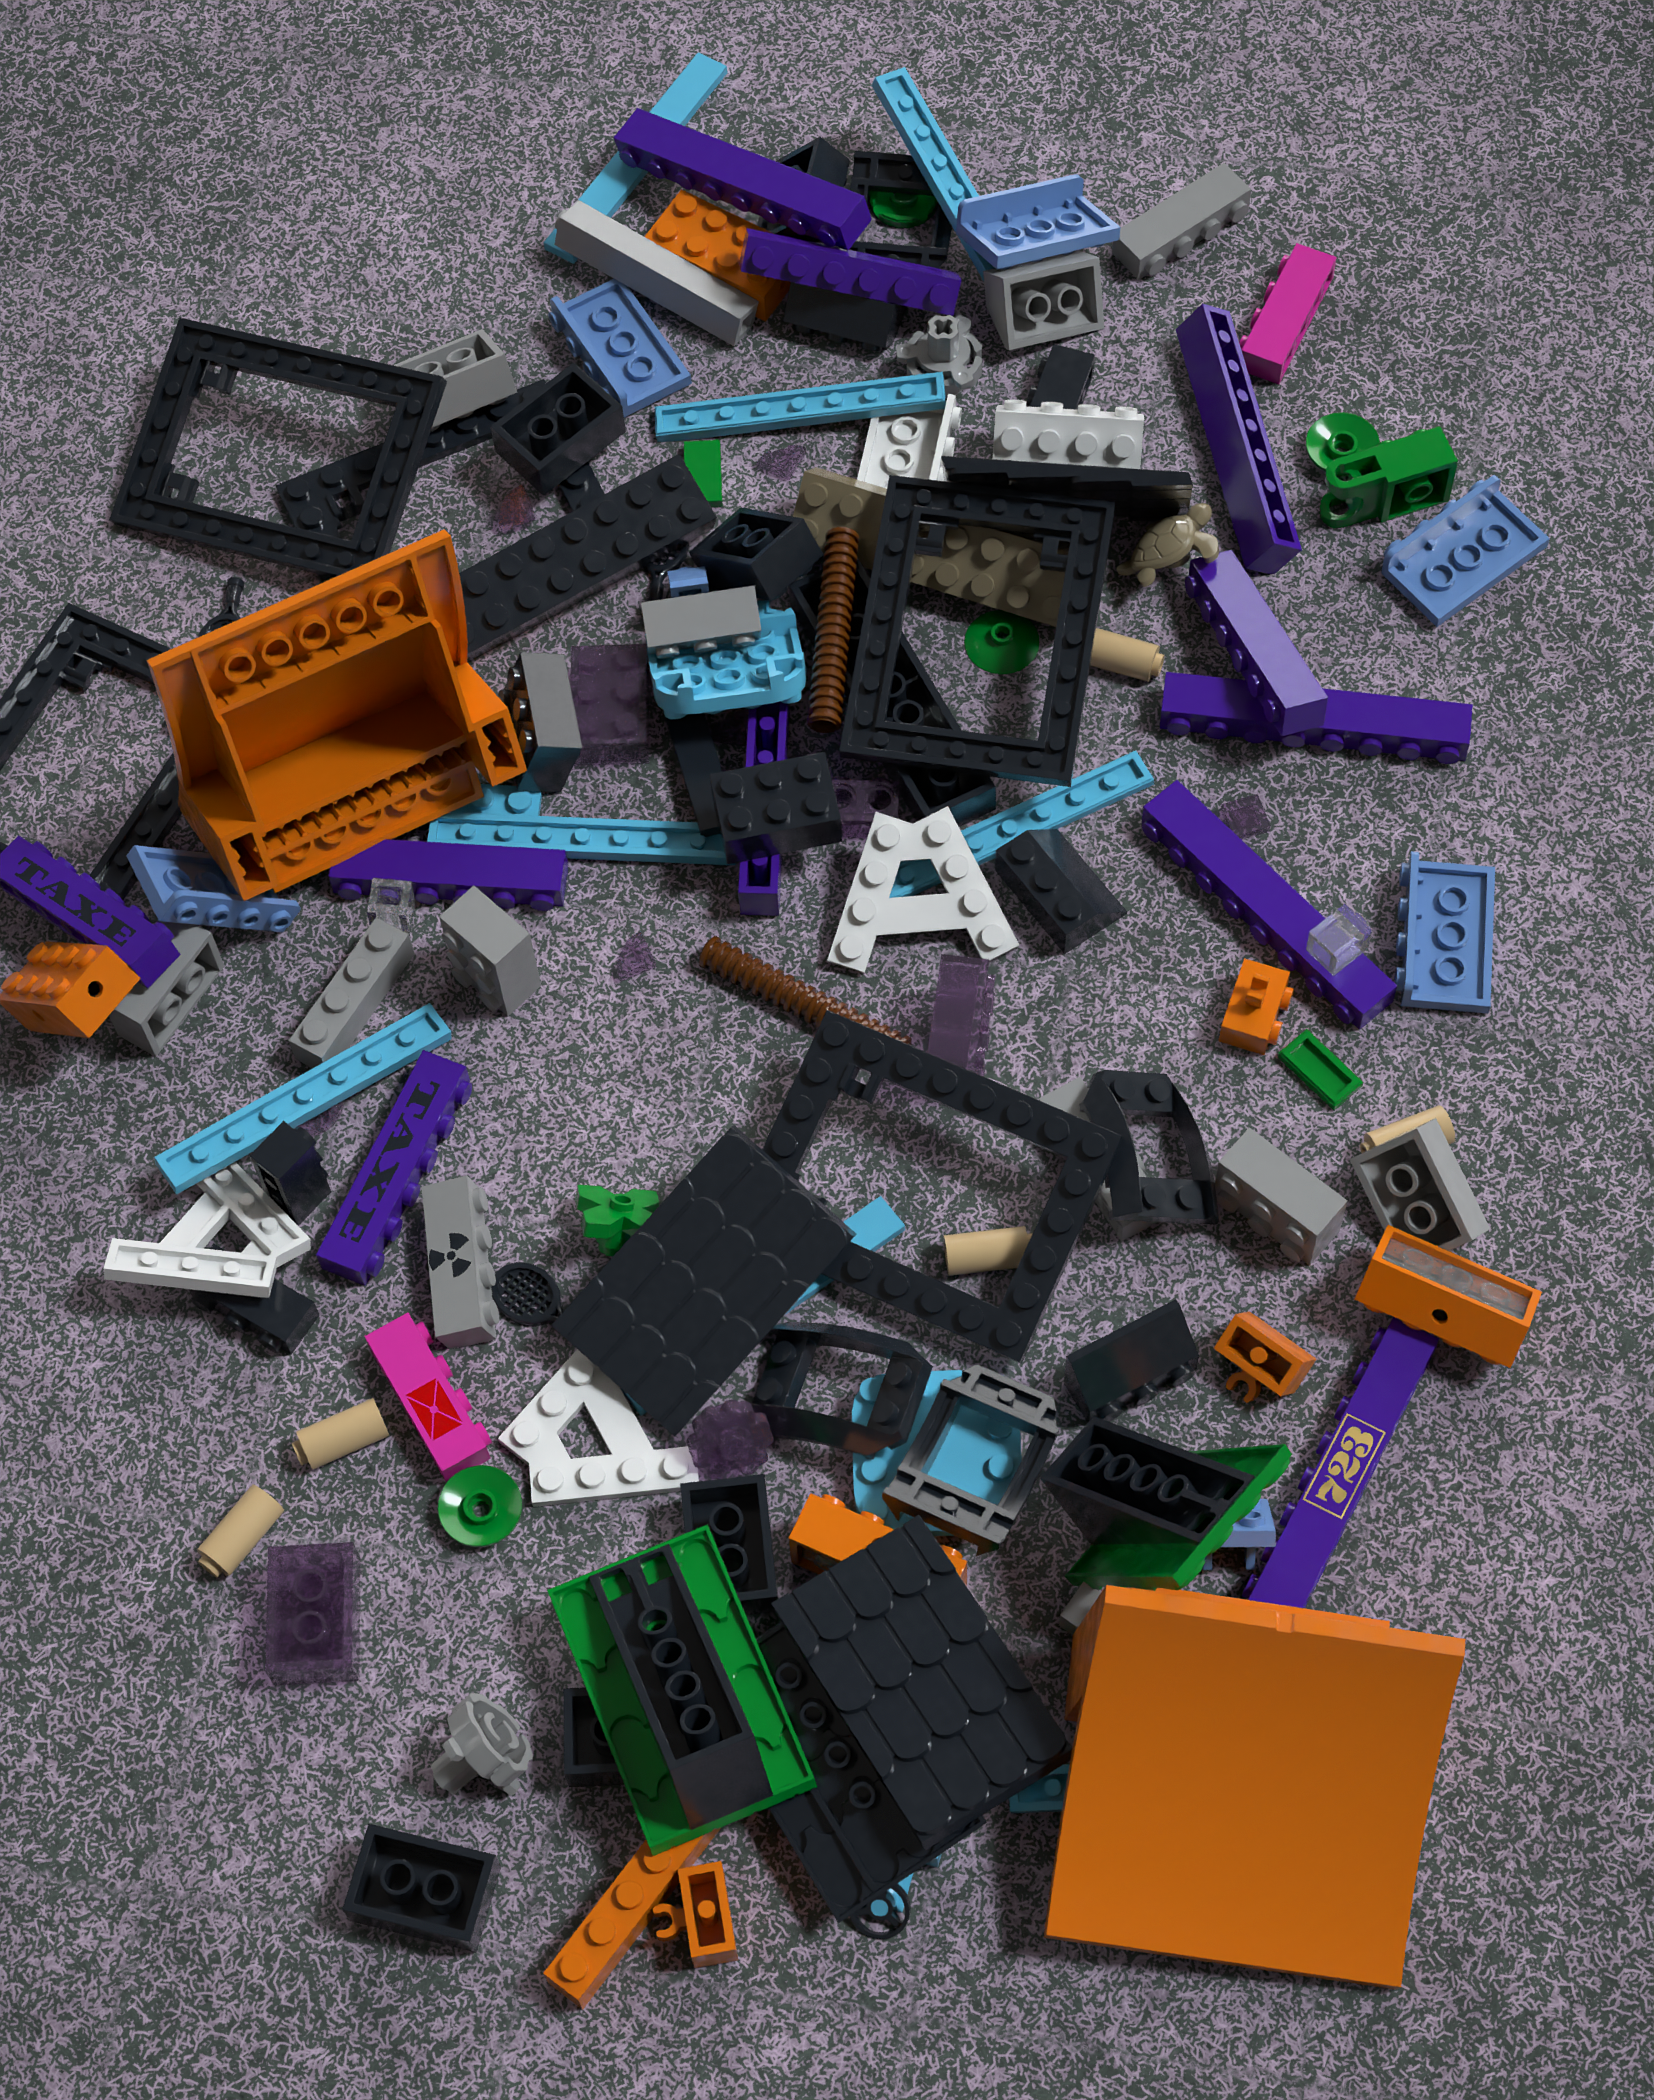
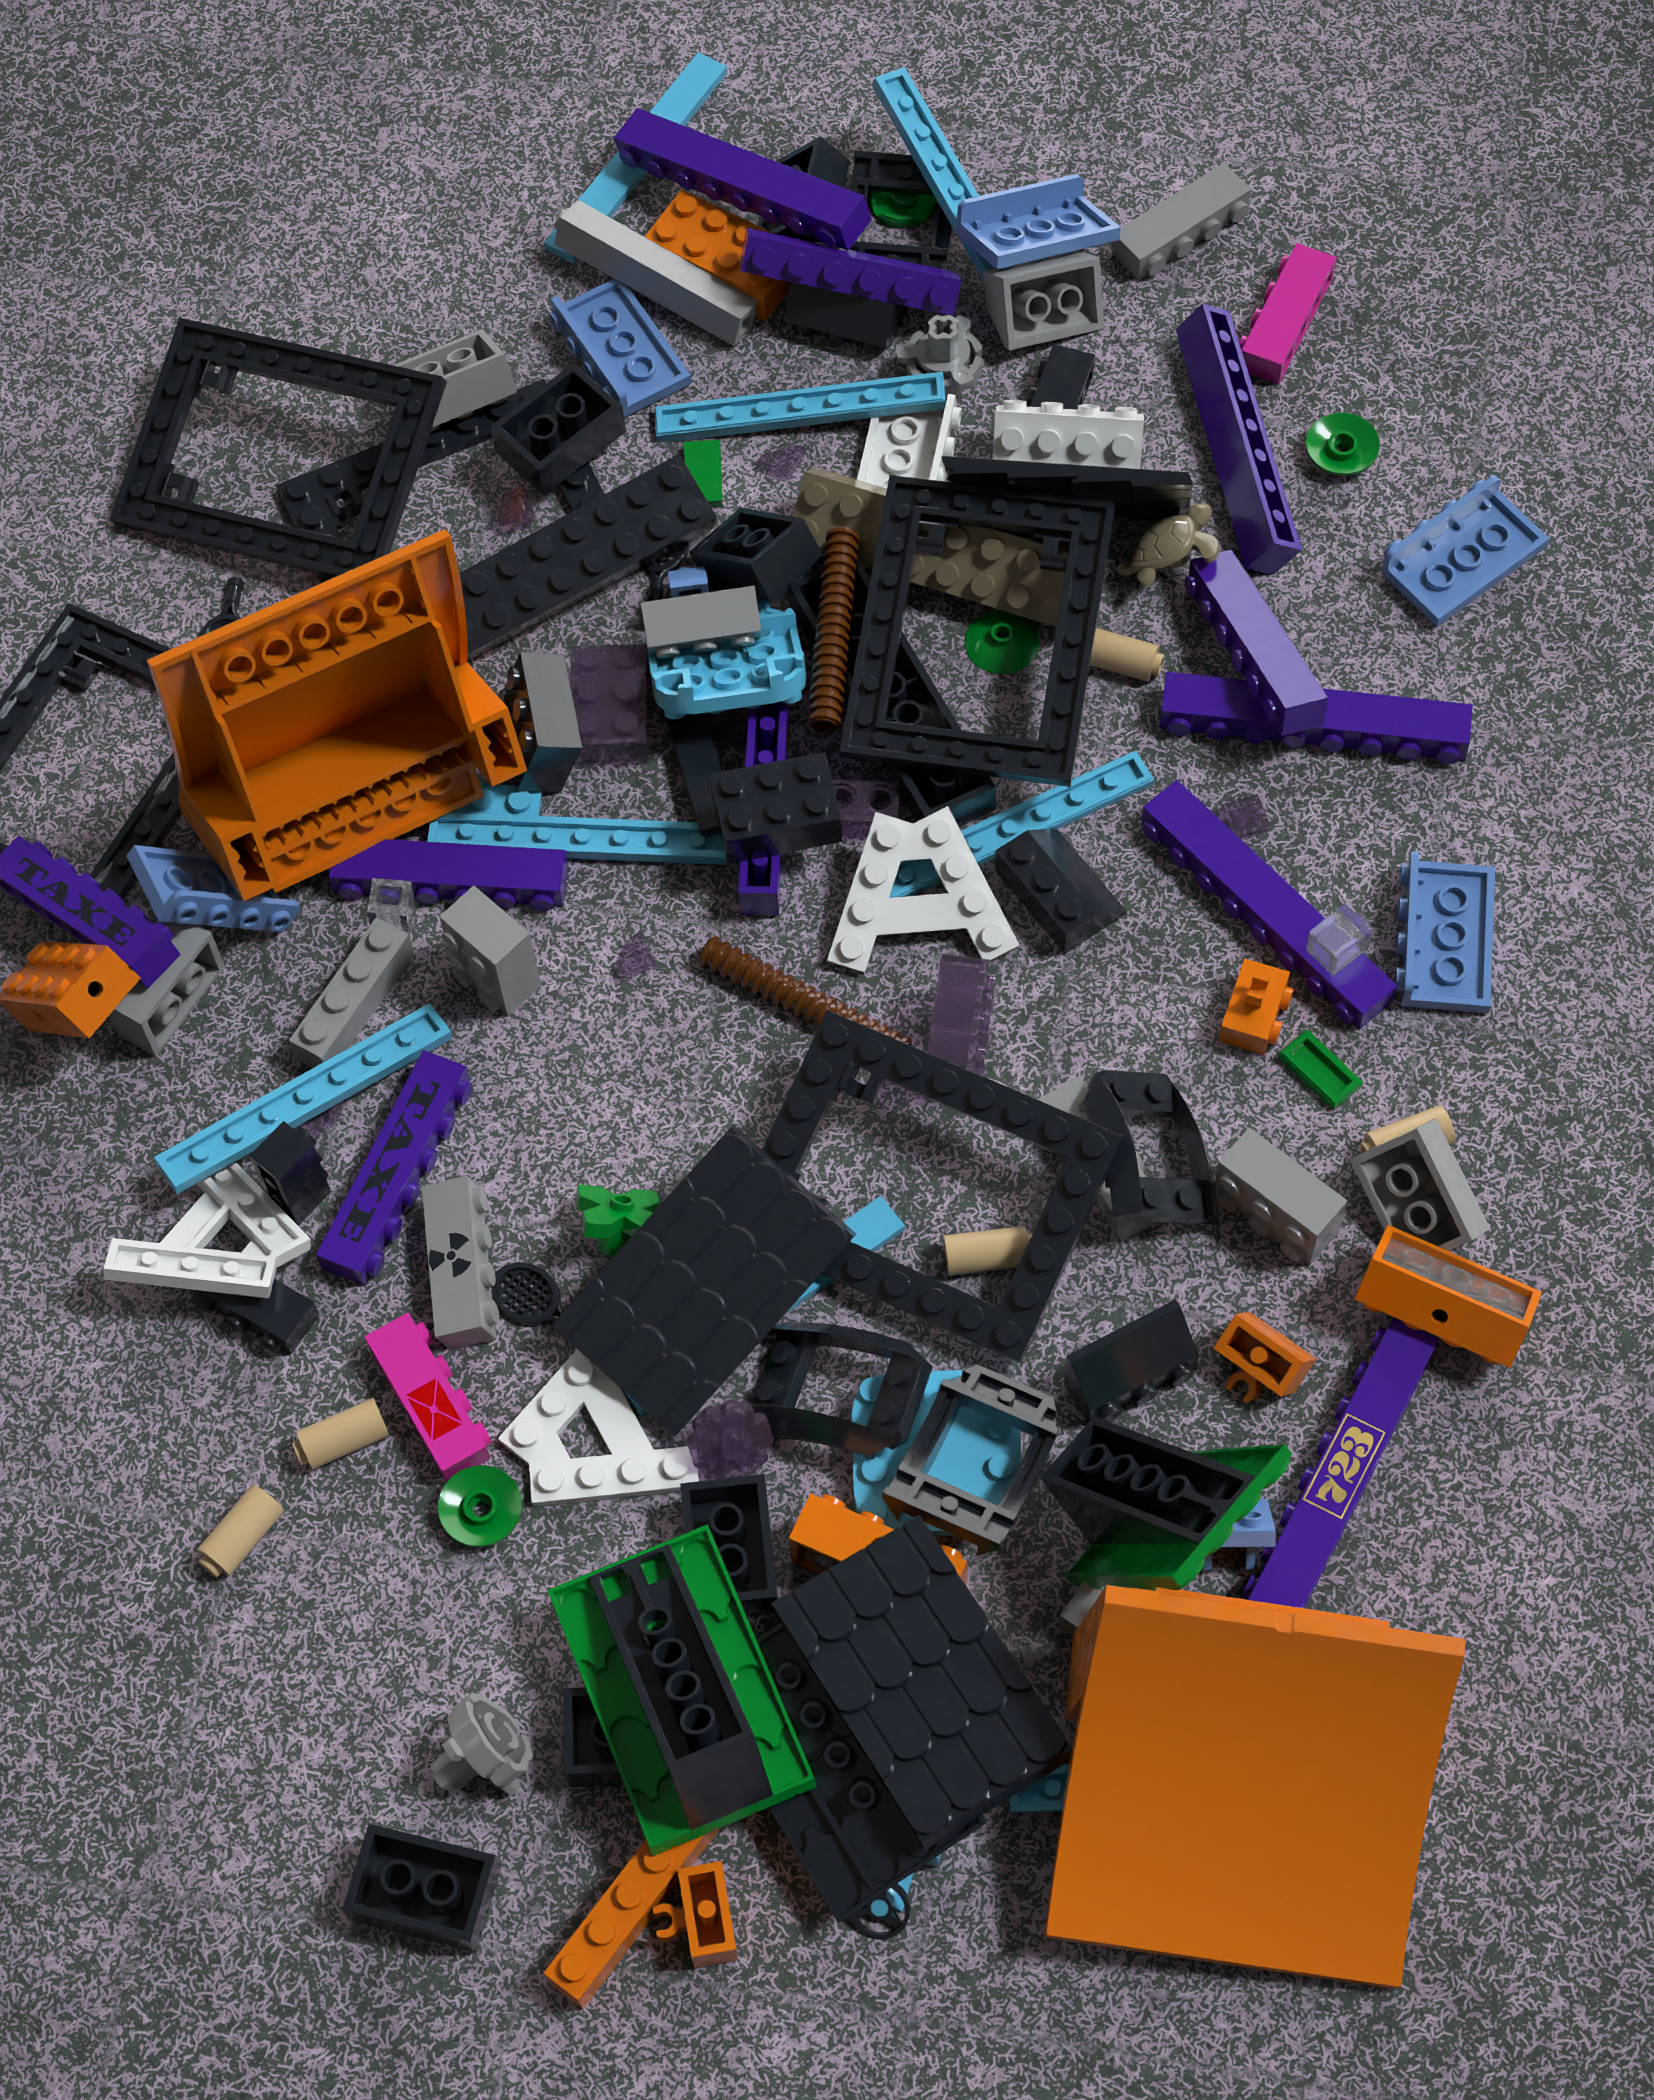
clear purple brick [265,1542,361,1686] -> none
green brick [1319,426,1458,528] -> none

